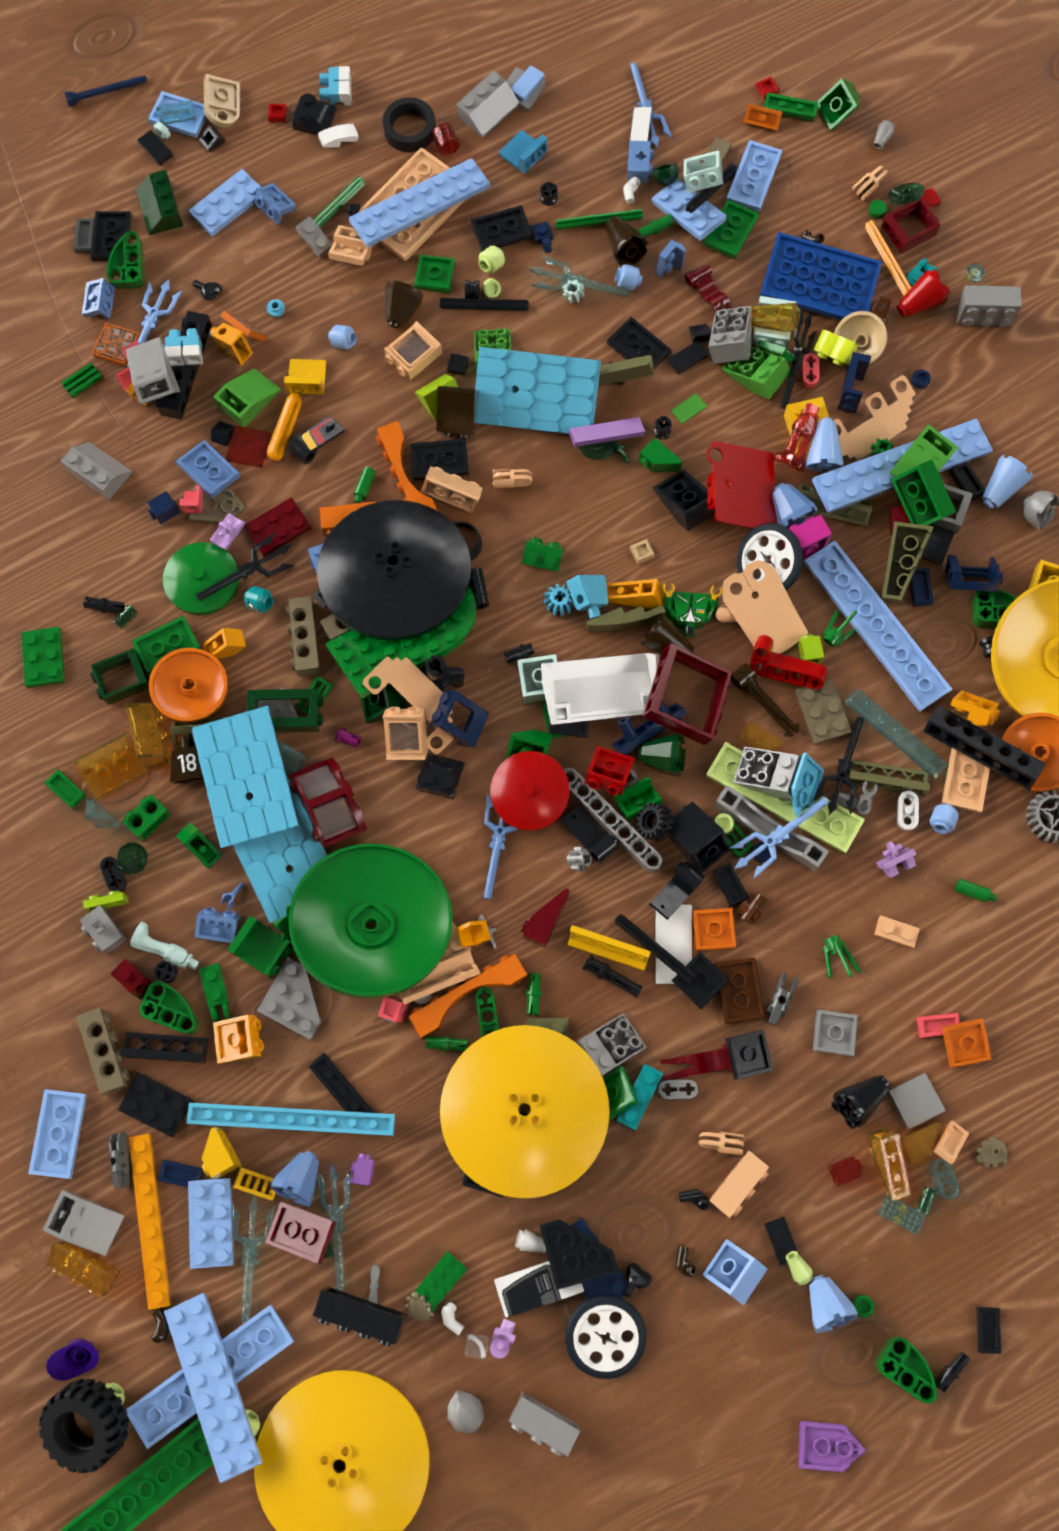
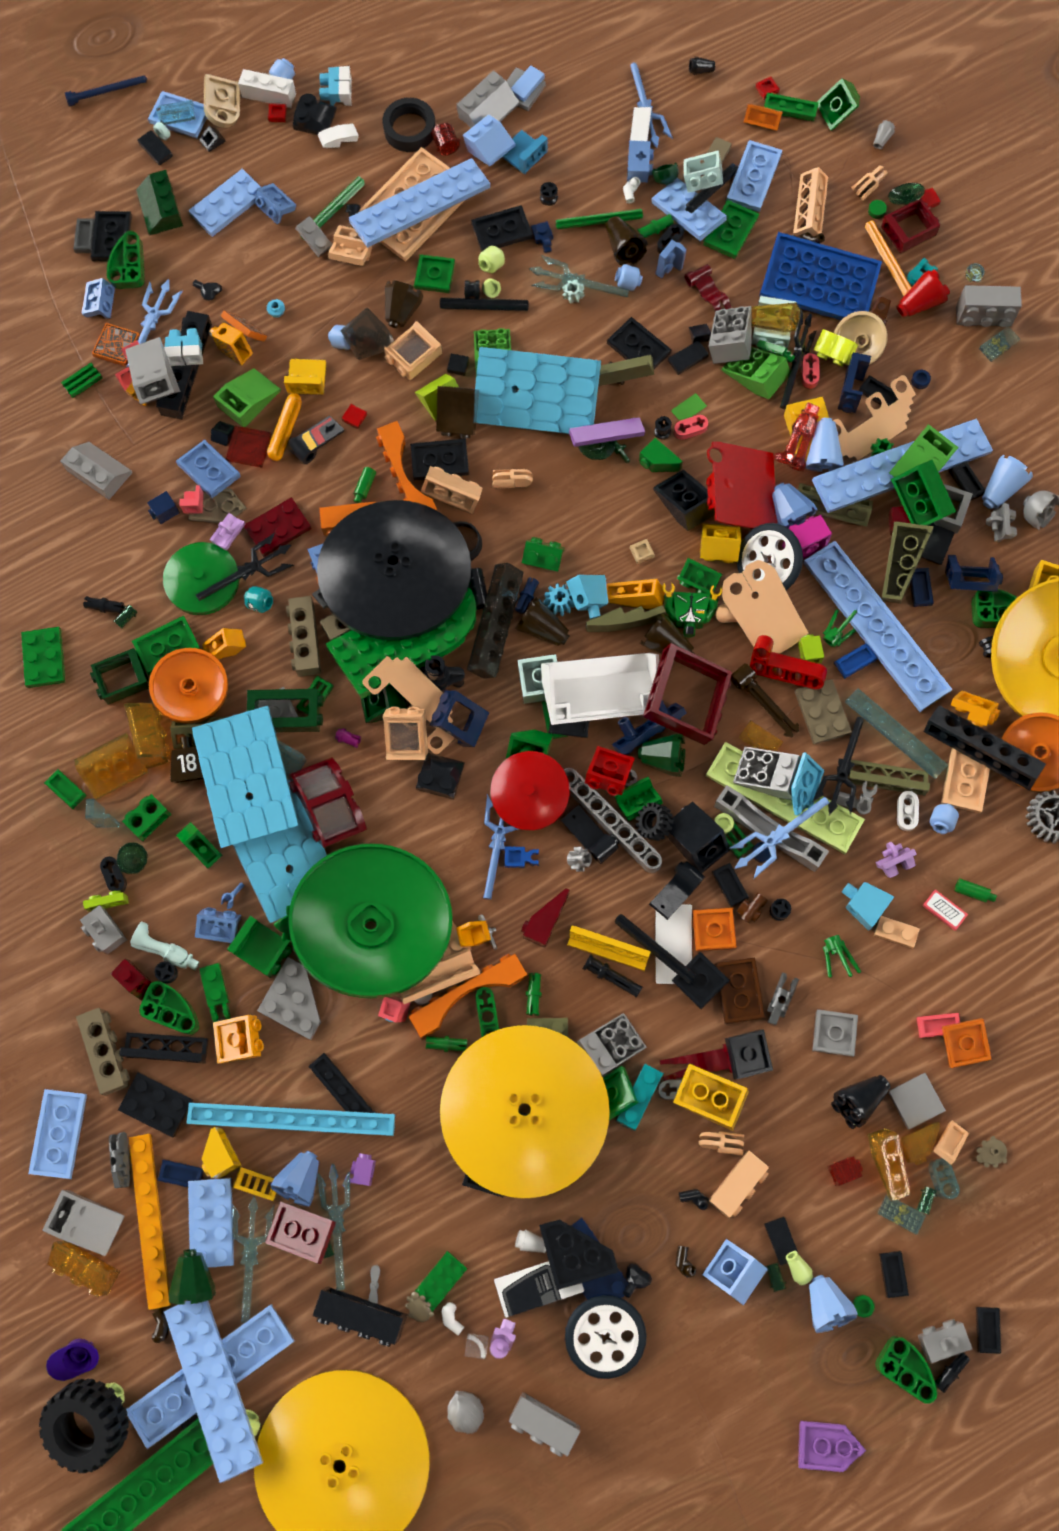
black pin [504,642,535,664] -> none
none -> dark green cone [169,1249,216,1305]
none -> white brick [238,69,296,108]
none -> light blue head [269,58,295,80]
none -> clear smoke slope [340,308,395,360]
none -> red tile [342,404,367,429]
none -> light blue slope [463,115,516,166]
none -> clear smoke brick [467,562,524,679]
none -> blue plate [505,847,539,868]
none -> dark blue axle [515,577,539,614]
none -> dark brown cone [515,597,570,646]
none -> black beam [657,224,684,254]
none -> yellow slope [673,1064,749,1131]
none -> coral beam [674,415,708,440]
none -> green bracket [677,558,723,595]
none -> black cone [689,56,715,75]
none -> yellow slope [700,523,741,563]
none -> clear green pin [765,1263,787,1292]
none -> black wheel [769,898,792,921]
none -> light nougat fence [793,167,828,237]
none -> blue tile [834,643,878,679]
none -> medium azure torso [842,882,894,930]
none -> black tile [859,375,898,406]
none -> black tile [879,1251,909,1298]
none -> light grey brick [918,1319,972,1363]
none -> tile [922,889,968,931]
none -> clear light blue tile [979,326,1020,362]
none -> light grey hips [986,503,1017,542]

